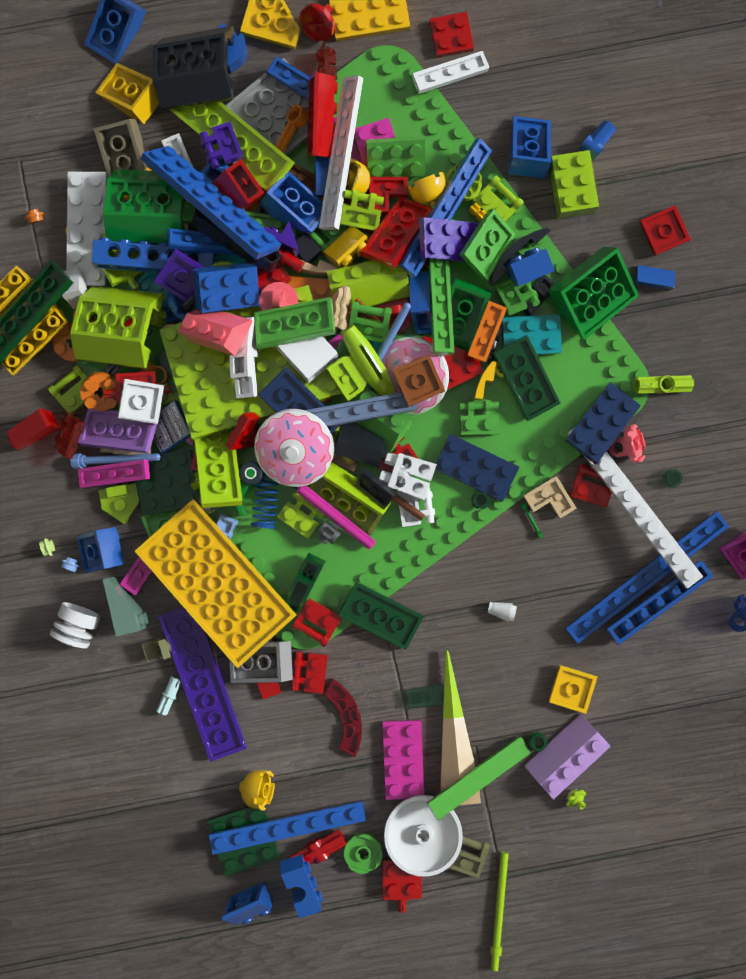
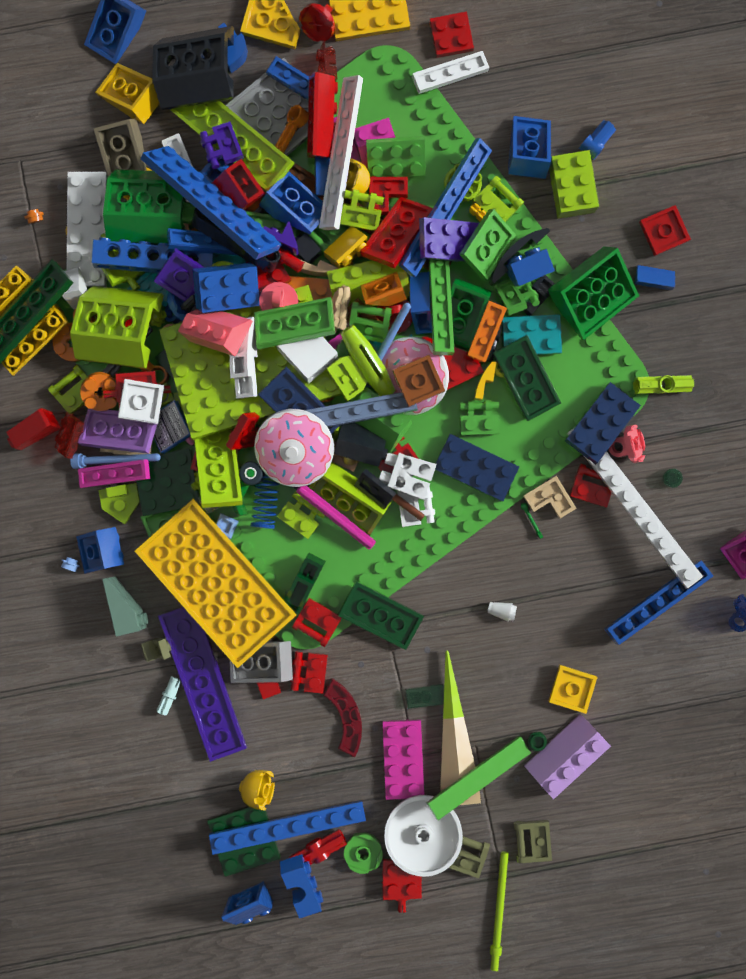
yellowish green plate [39,538,55,556] -> none
white wheel [49,602,101,648] -> none
dark pink plate [120,557,152,595] -> none
dark grey gear [317,521,341,544] -> none
yellow cylinder [407,172,447,207] -> none
dark green plate [471,490,490,509] -> none
blue plate [565,511,729,644] -> none
lime plant [566,789,586,810] -> none
none -> orange slope [360,272,407,306]
none -> olive plate [513,820,552,863]

